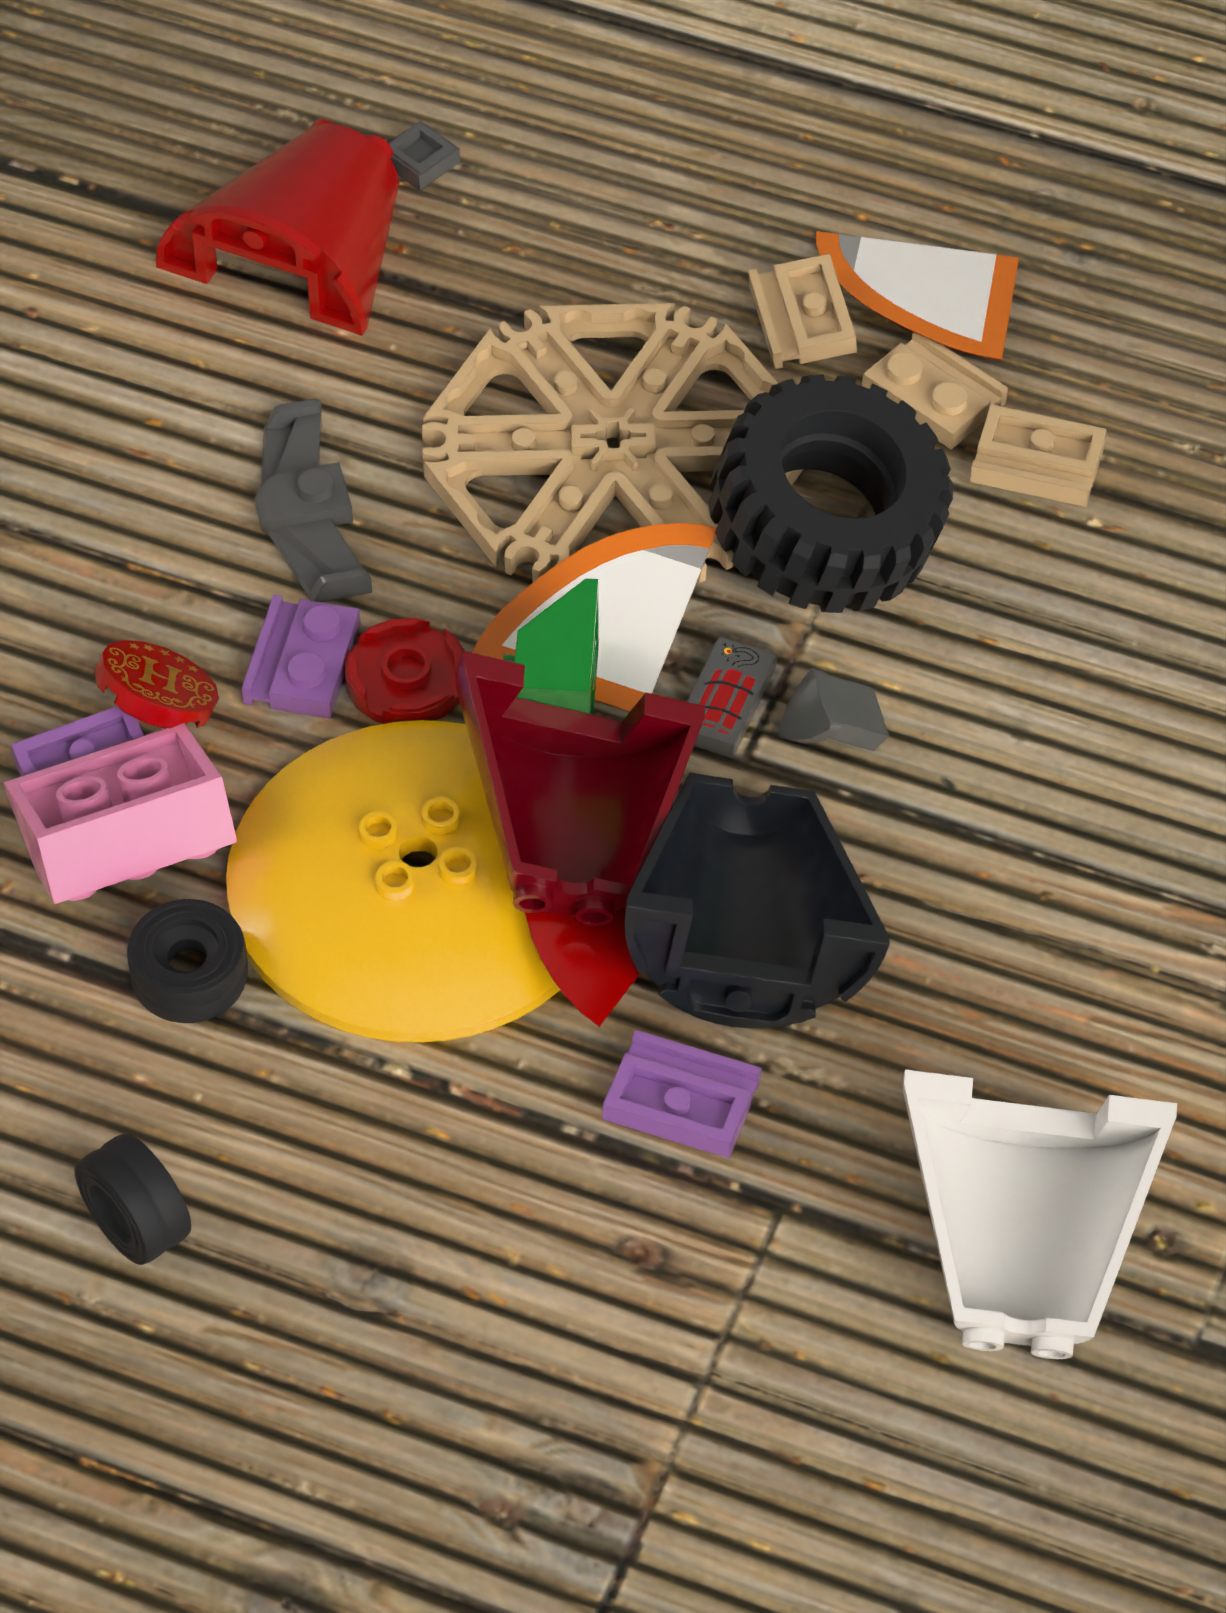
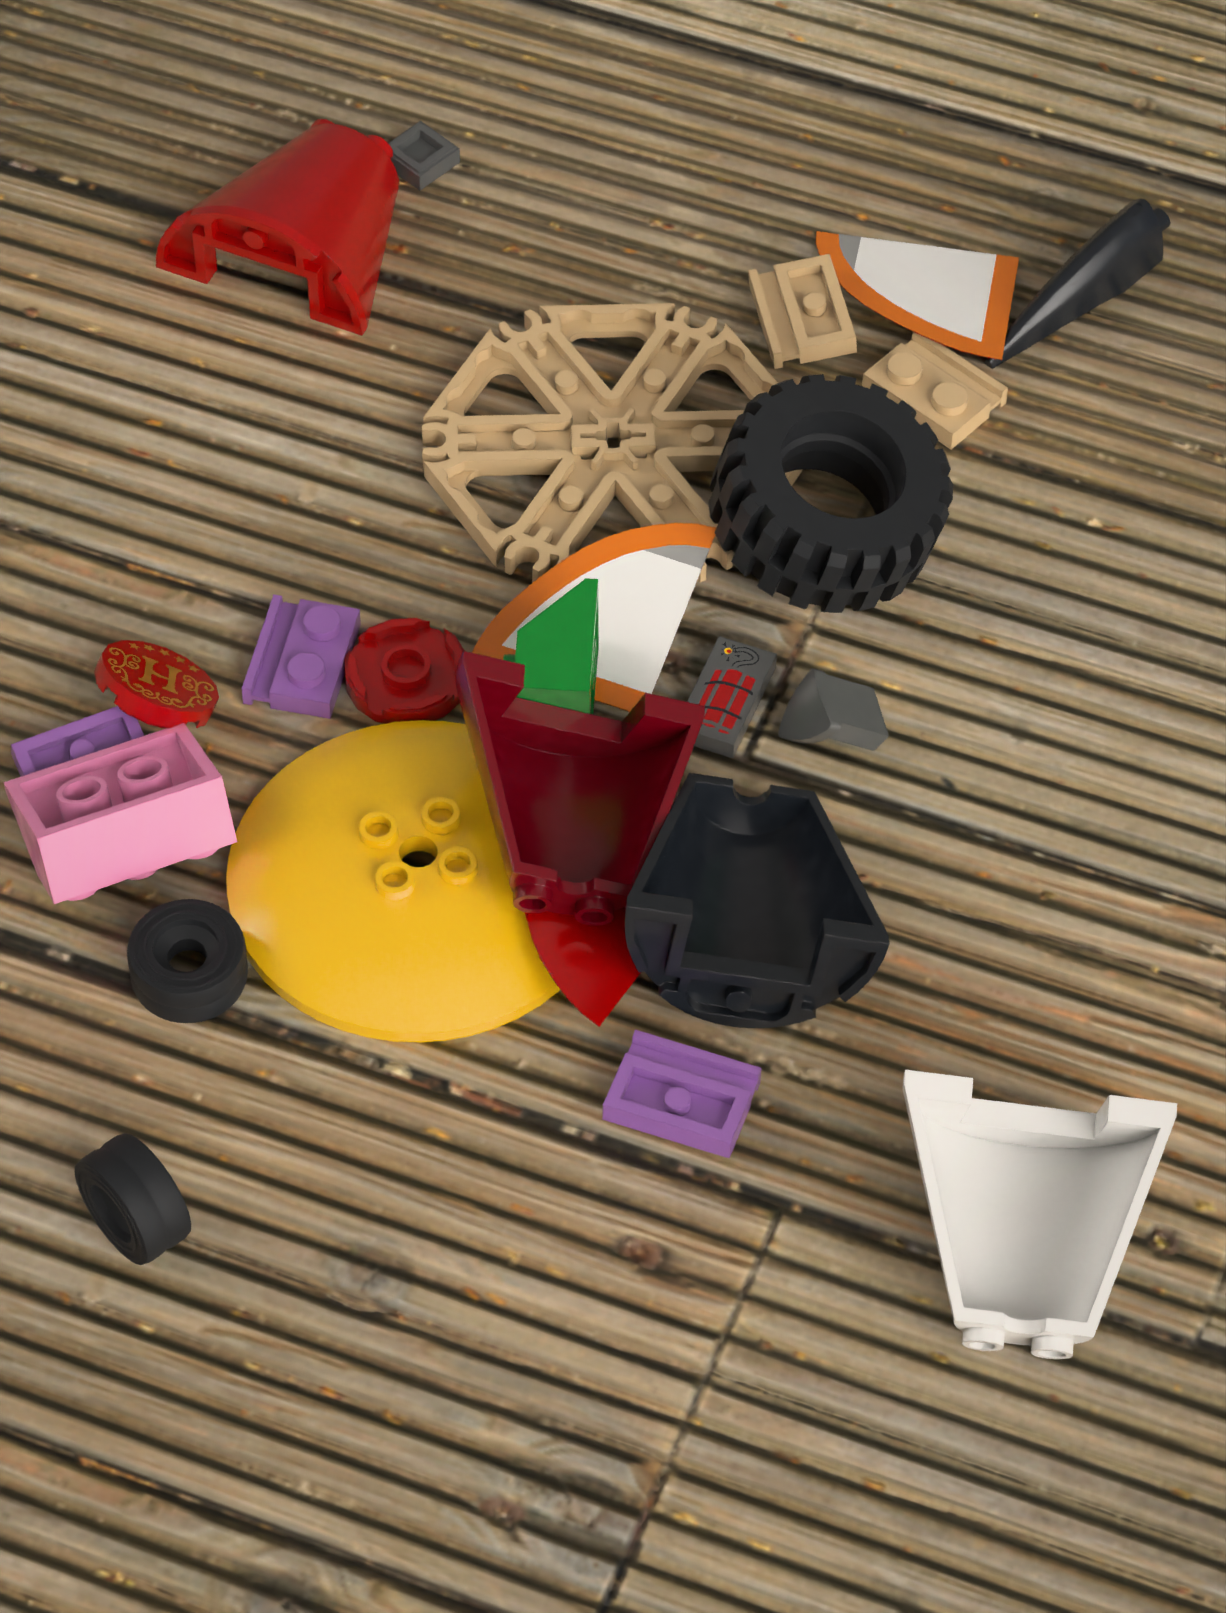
dark grey plate [255,399,372,602] -> none
tan plate [970,404,1107,507] -> none
none -> black piece [984,198,1171,369]

